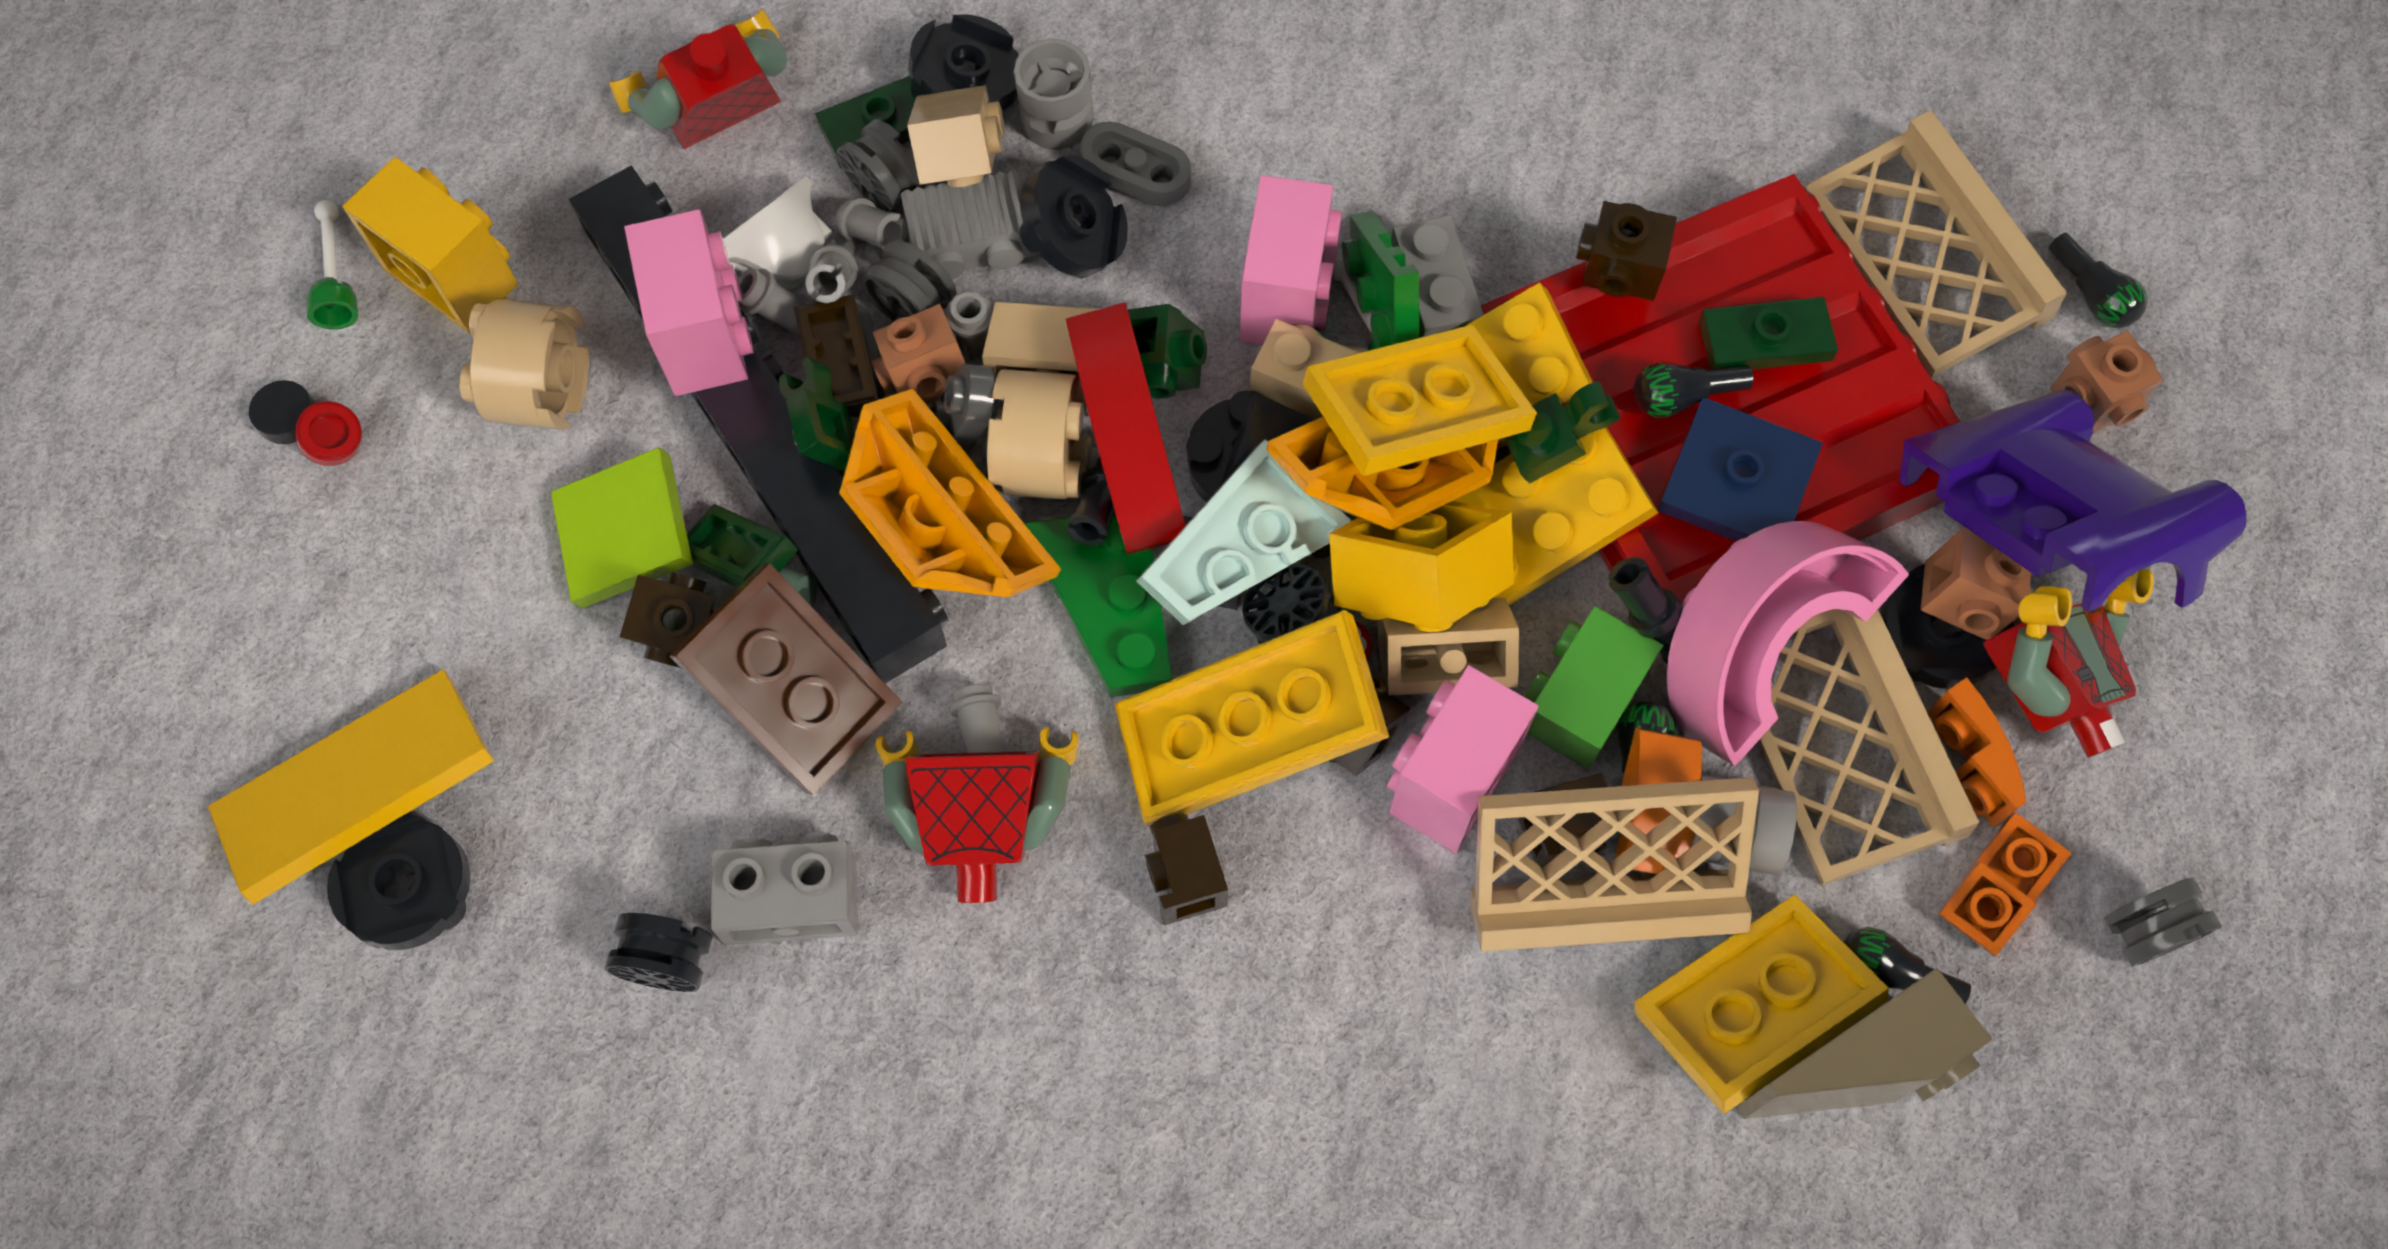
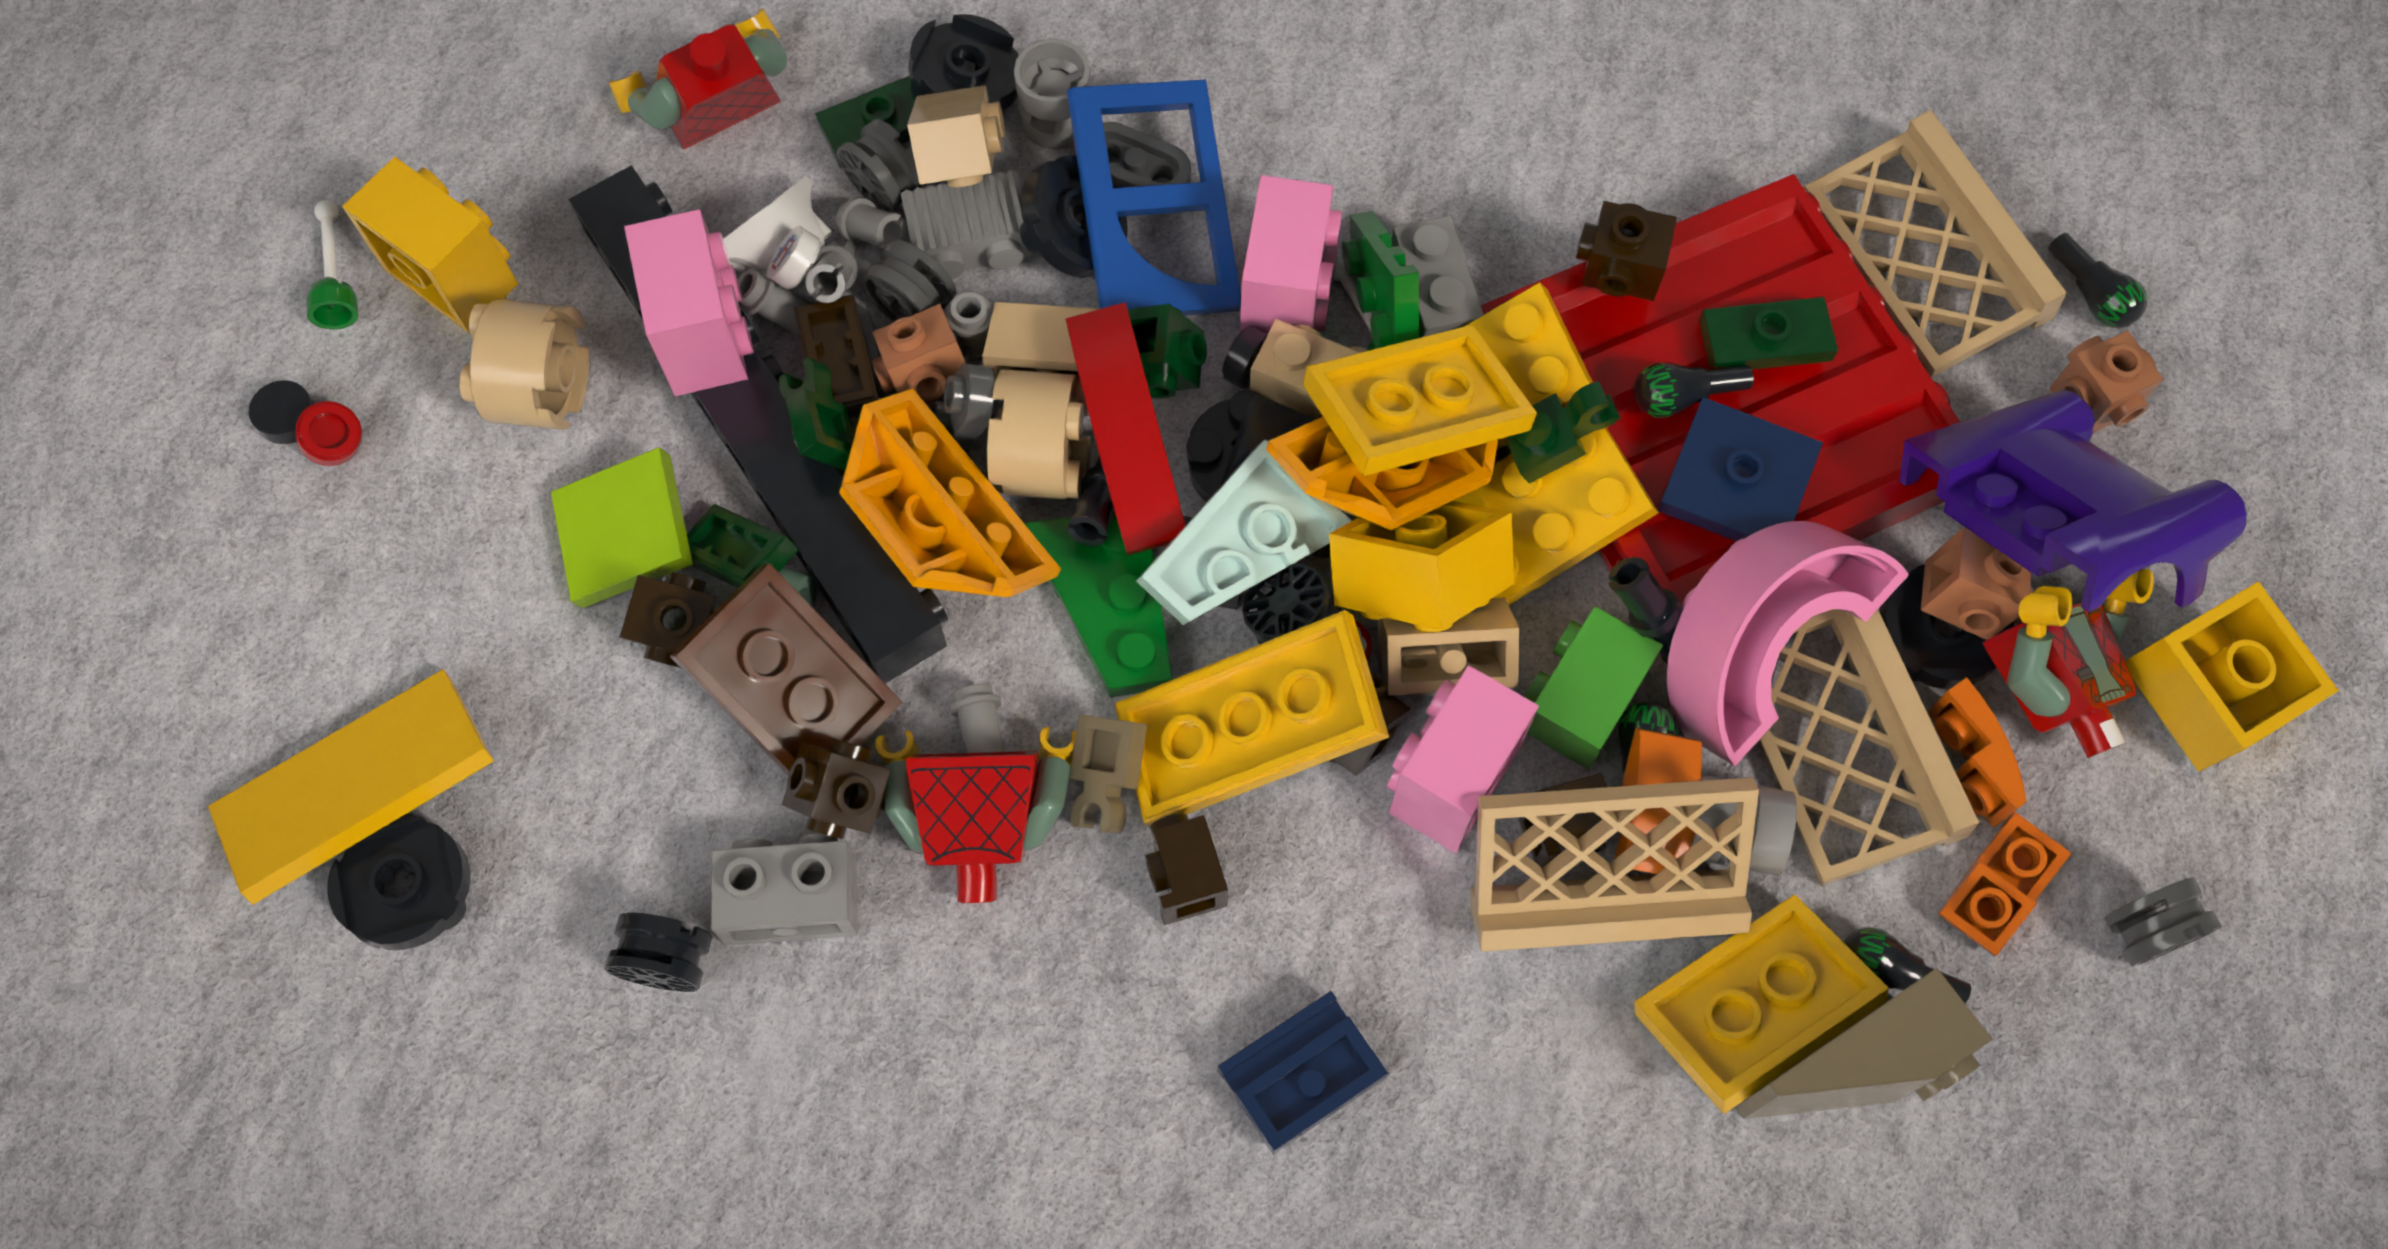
none -> white tile [766,226,820,289]
none -> dark brown brick [781,738,891,839]
none -> blue window [1067,79,1241,316]
none -> dark tan plate [1069,714,1147,834]
none -> dark blue plate [1217,991,1388,1155]
none -> black tile [1222,325,1268,390]
none -> yellow brick [2125,581,2339,772]

